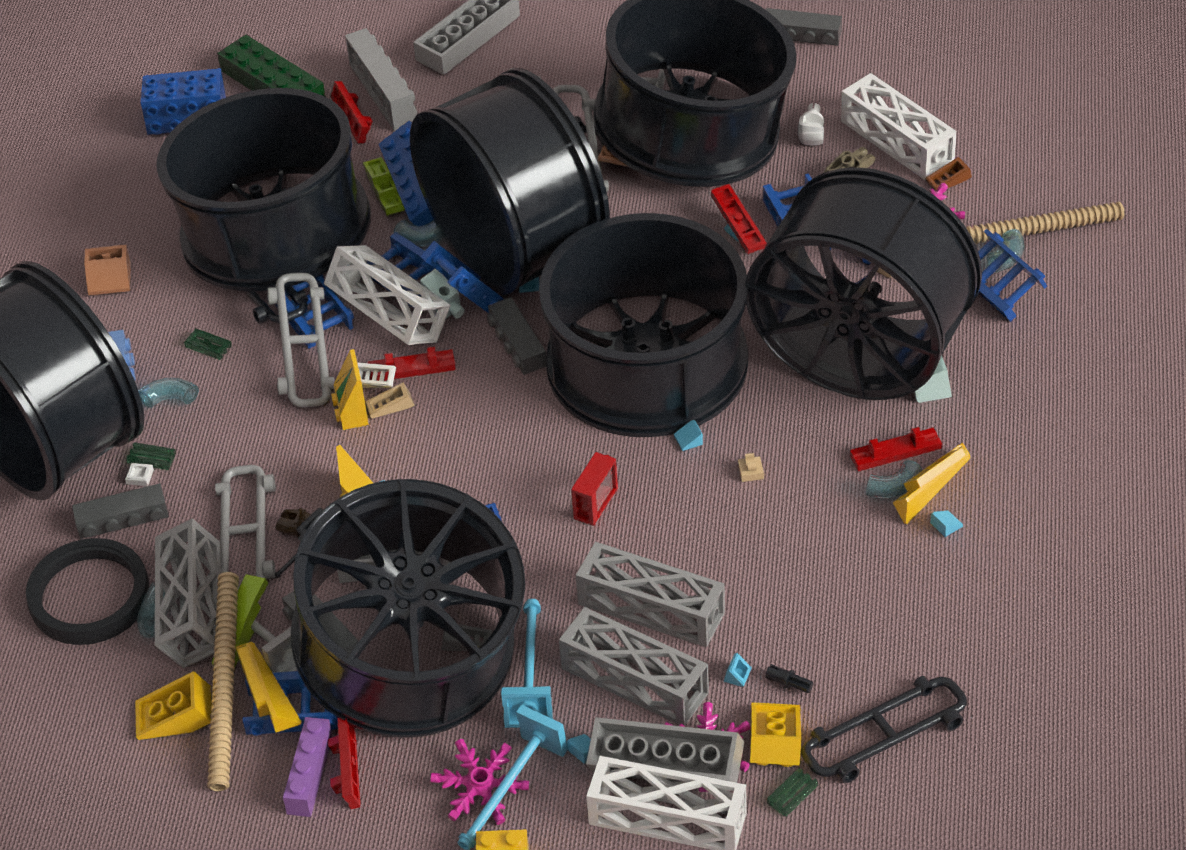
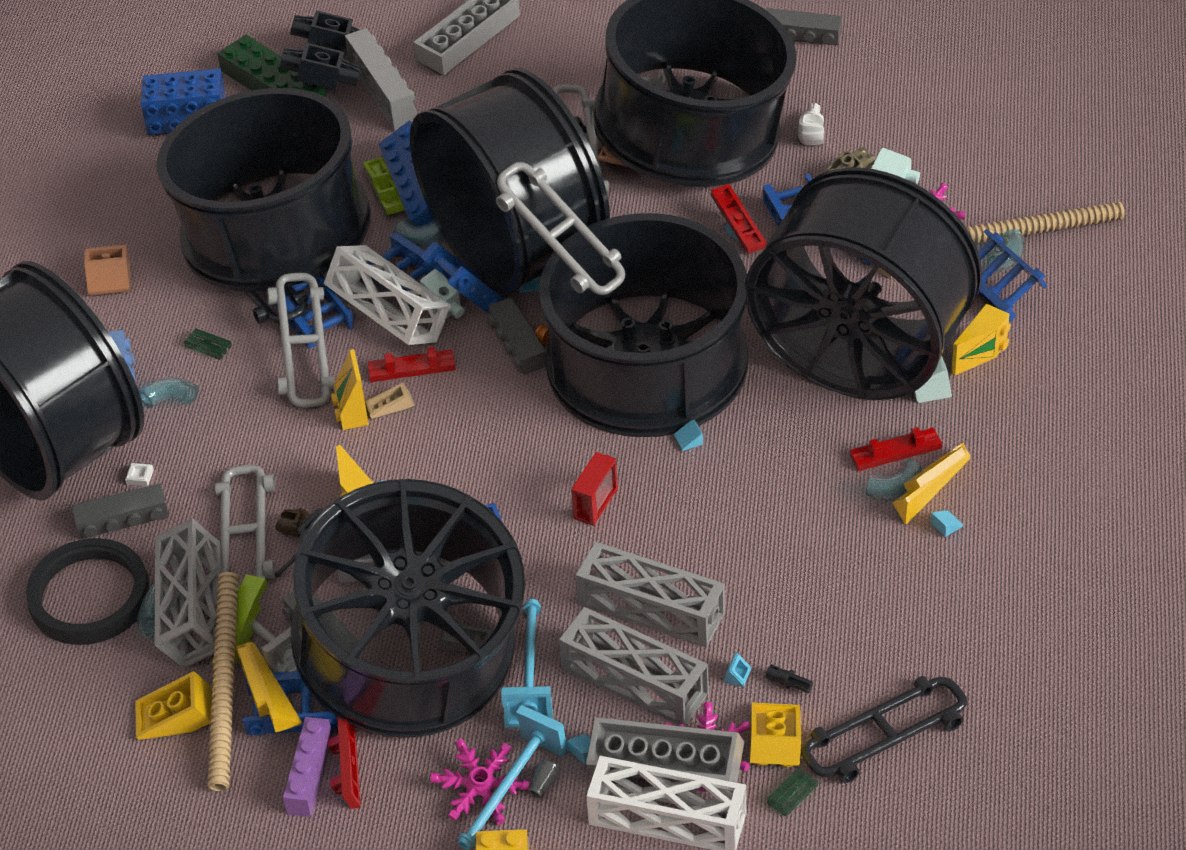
clear green tile [126,442,176,470] -> none
red hinge [331,81,373,143] -> none
white slope [357,363,396,388] -> none
tan tile [738,453,764,482] -> none
white piece [841,73,956,180] -> none
dark orange slope [925,157,972,191] -> none
none -> black piece [279,10,361,90]
none -> light grey bar [496,162,625,295]
none -> dark grey cone [528,760,559,798]
none -> orange bush [534,324,550,346]
none -> light aqua torso [871,148,920,184]
none -> yellow slope [951,304,1011,375]

